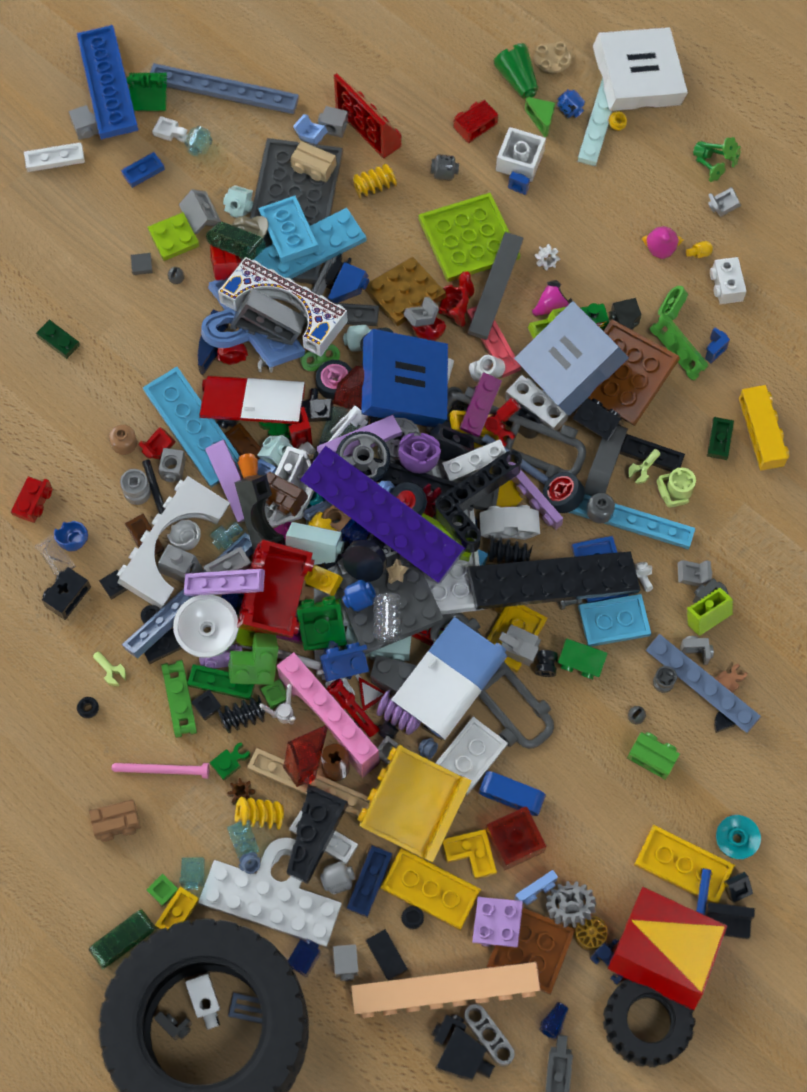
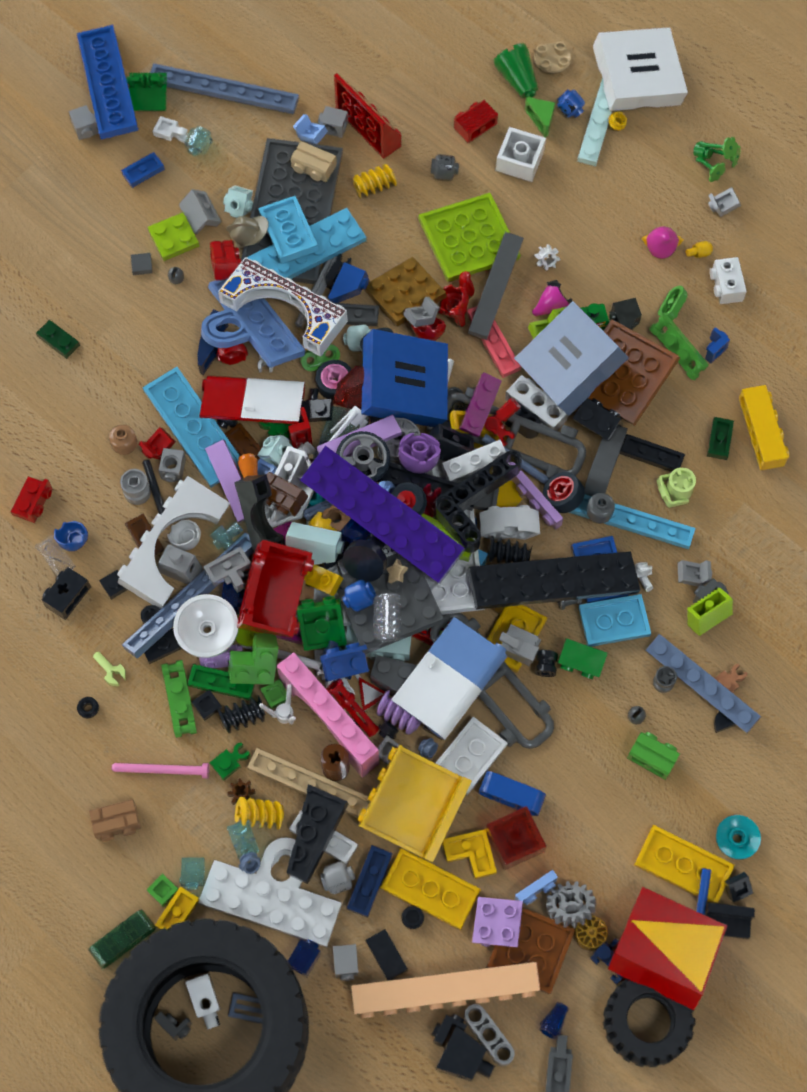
white plate [24,142,85,172] -> none
lavender tile [184,569,265,596] -> none
clear green beam [206,222,266,260] -> none
dark grey wedge [230,288,306,345] -> none
clear red slope [283,725,328,787] -> none
white piece [469,355,505,382] -> none
blue plate [508,171,530,195] -> none
yellowish green bar [629,449,660,484] -> none
light grey bracket [680,636,714,665] -> none

